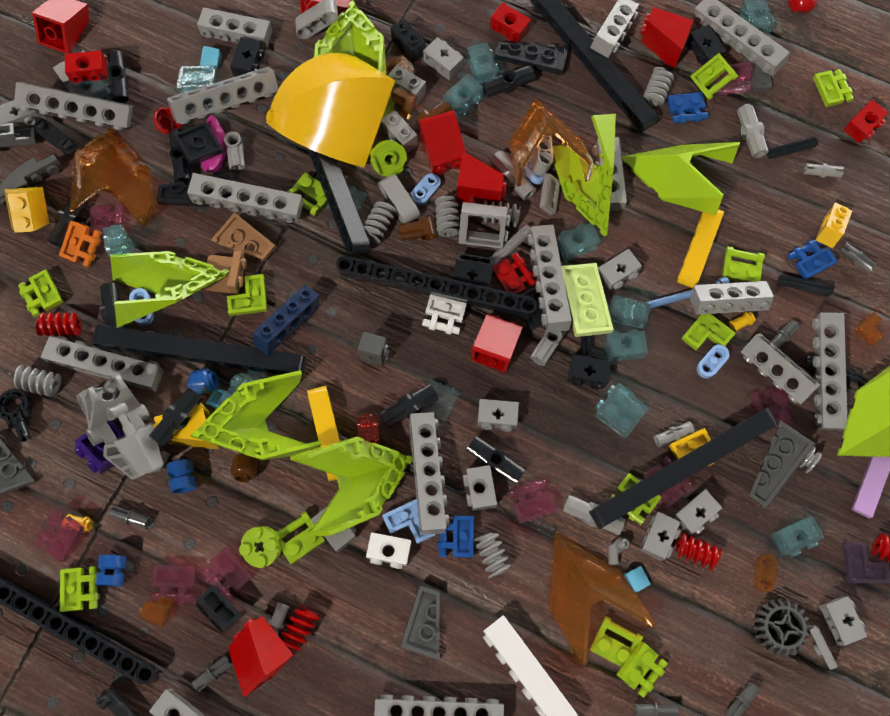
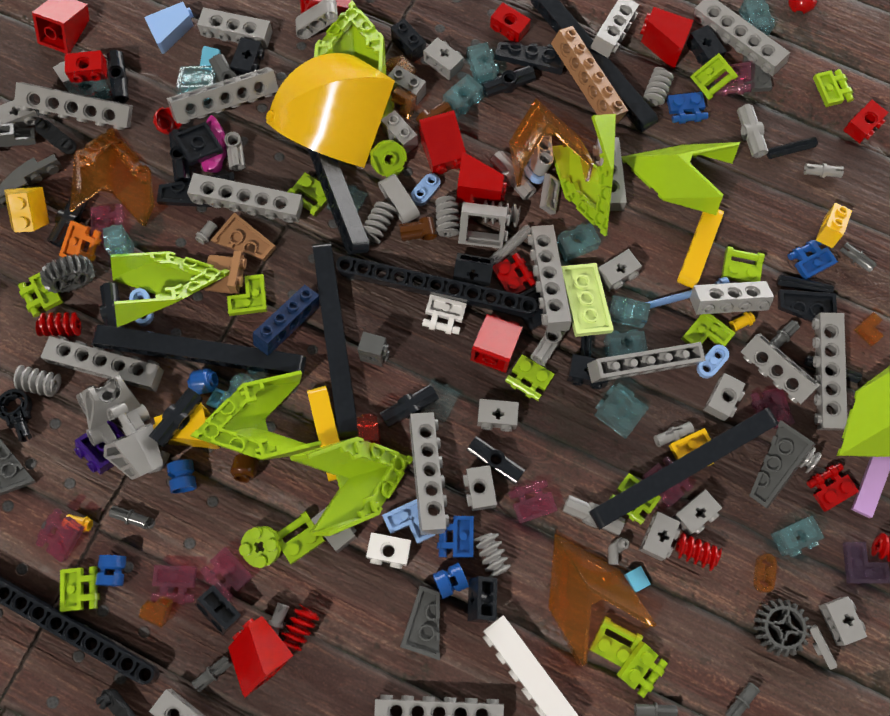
none -> dark grey gear [40,254,95,293]
none -> light blue slope [144,2,194,54]
none -> light grey pin [195,220,218,245]
none -> dark grey piece [209,54,236,81]
none -> black beam [312,242,359,440]
none -> blue wheel [432,562,469,599]
none -> black brick [467,576,498,623]
none -> lime plate [505,355,555,401]
none -> medium nougat brick [551,26,628,124]
none -> light grey brick [587,342,706,383]
none -> light grey brick [703,373,745,421]
none -> black wing [778,289,837,322]
none -> red plate [807,463,860,512]

